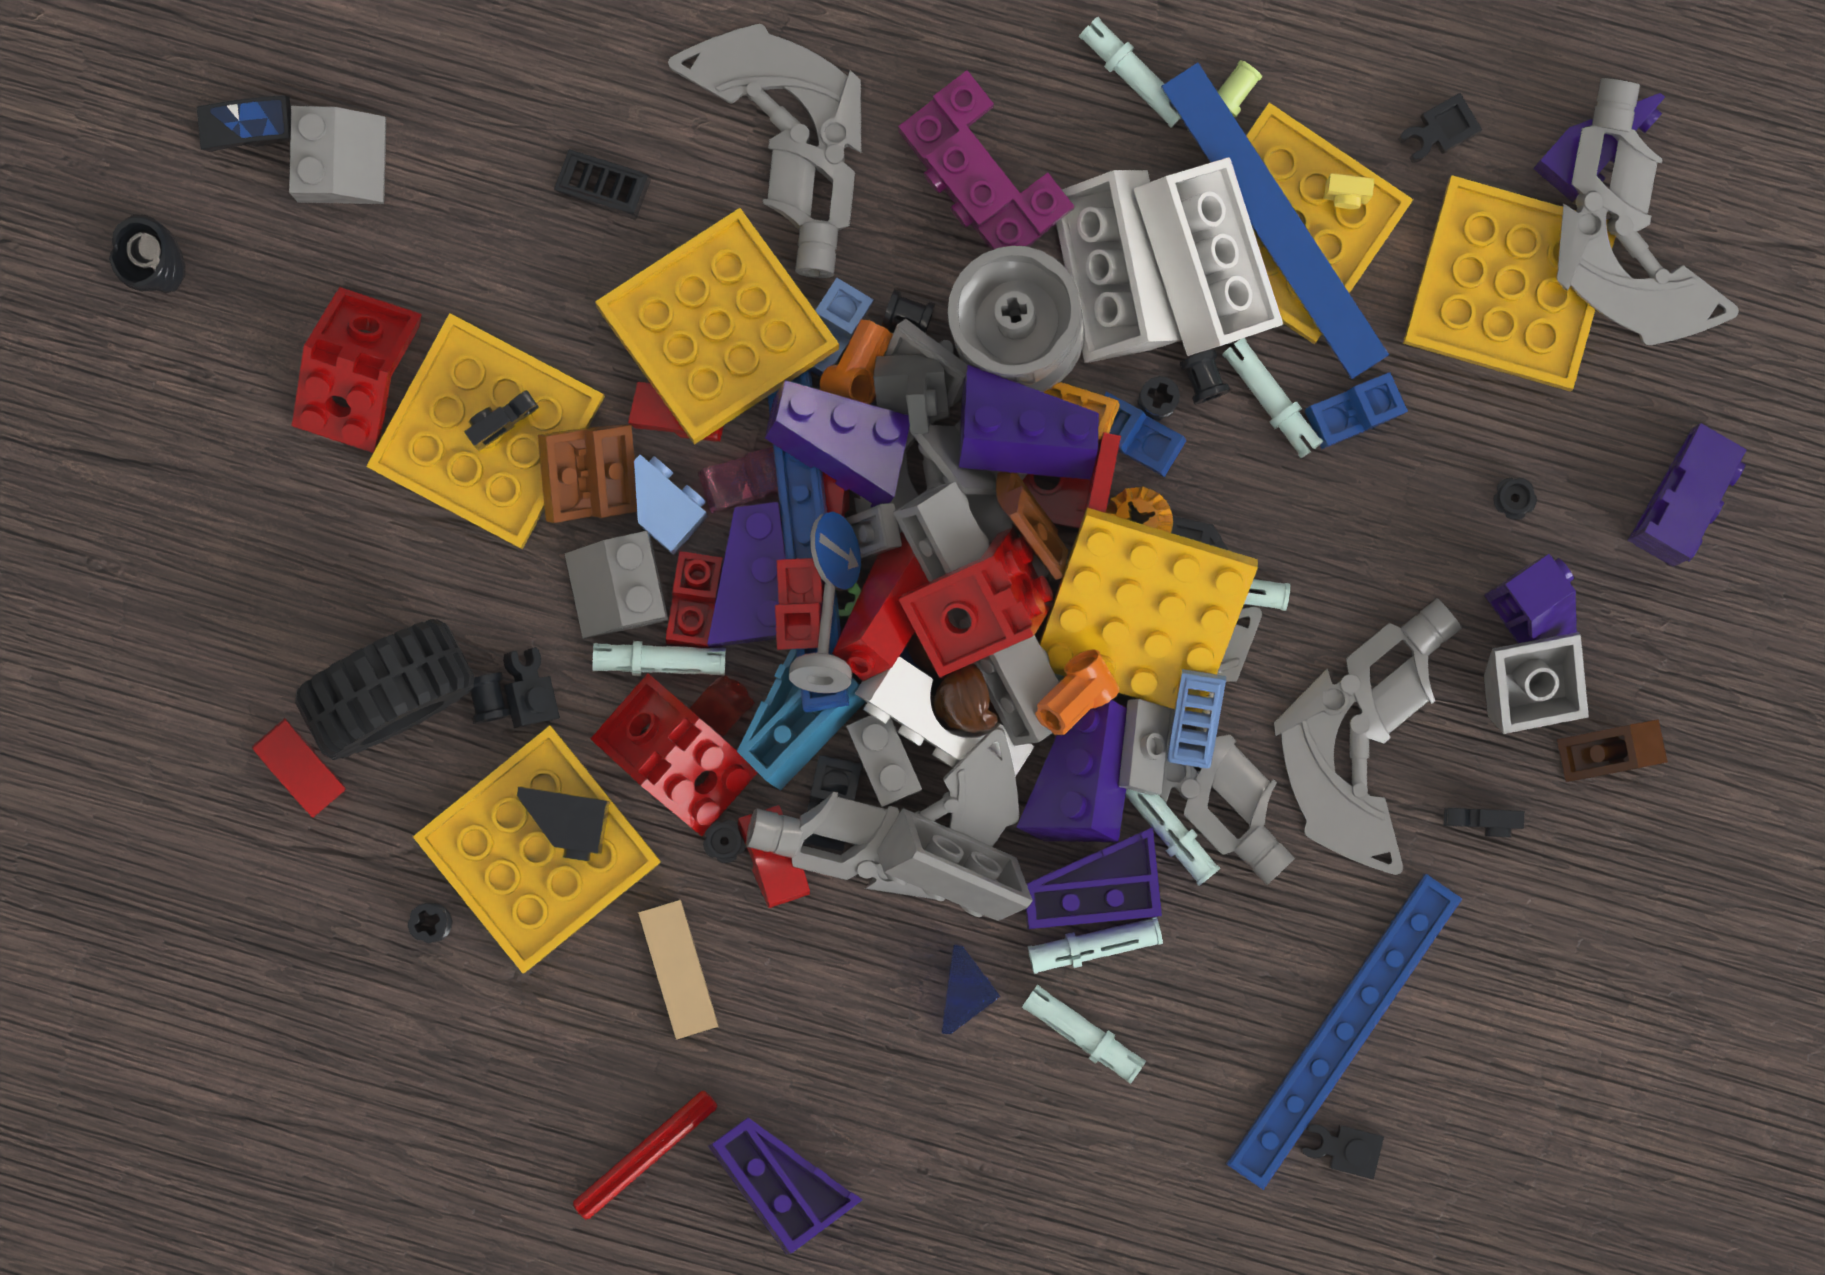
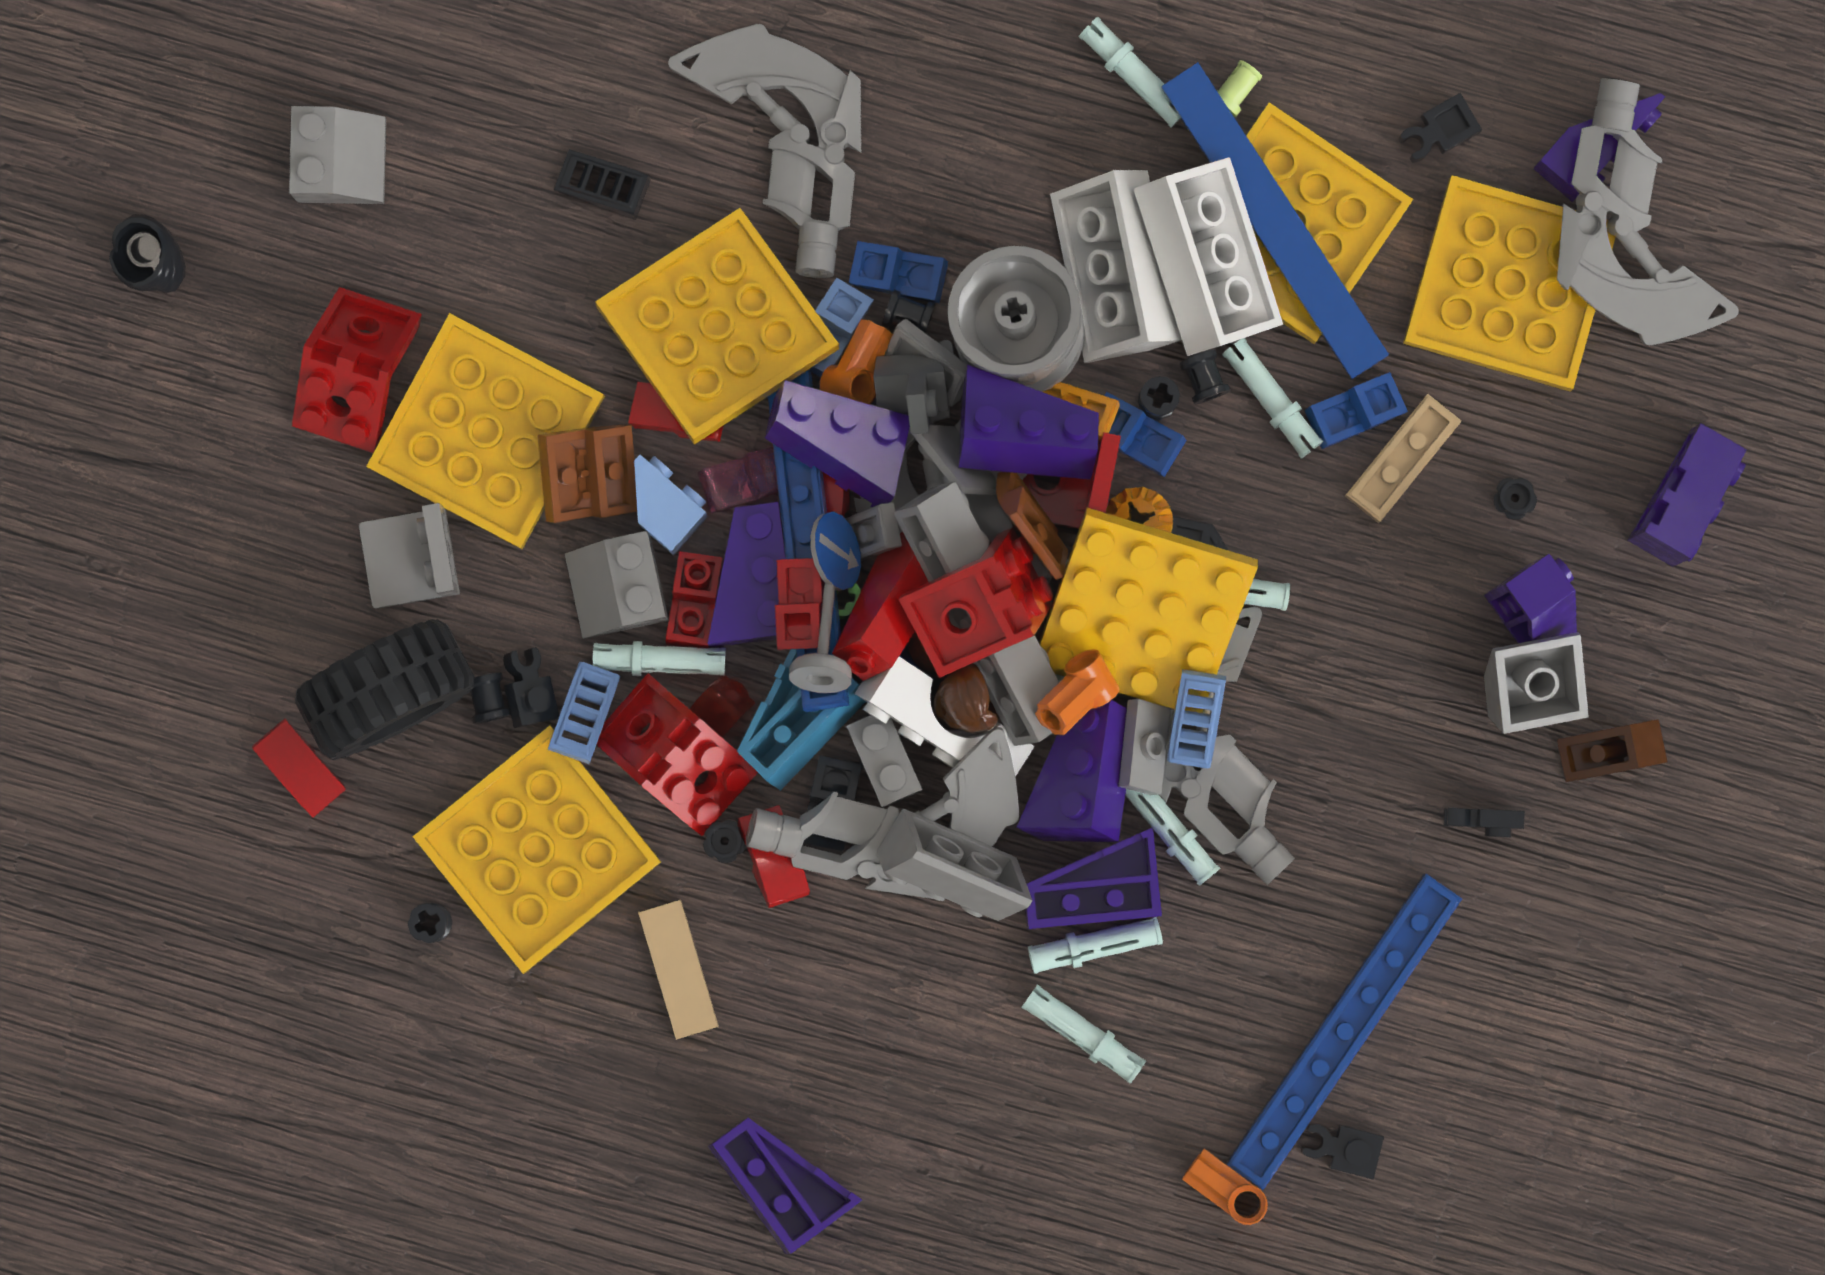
slope [197,95,291,152] -> none
black plate [464,390,539,451] -> none
black slope [517,787,610,861] -> none
red axle [573,1091,717,1220] -> none
magenta bracket [898,70,1075,250] -> none
clear blue slope [941,944,1001,1035] -> none
light grey piece [1274,598,1462,875] -> none
light yellow plate [1324,173,1374,209] -> none
none -> light grey bracket [359,503,460,609]
none -> medium blue slope [547,662,620,764]
none -> blue slope [849,241,949,304]
none -> orange piece [1182,1148,1268,1225]
none -> tan tile [1345,394,1461,523]

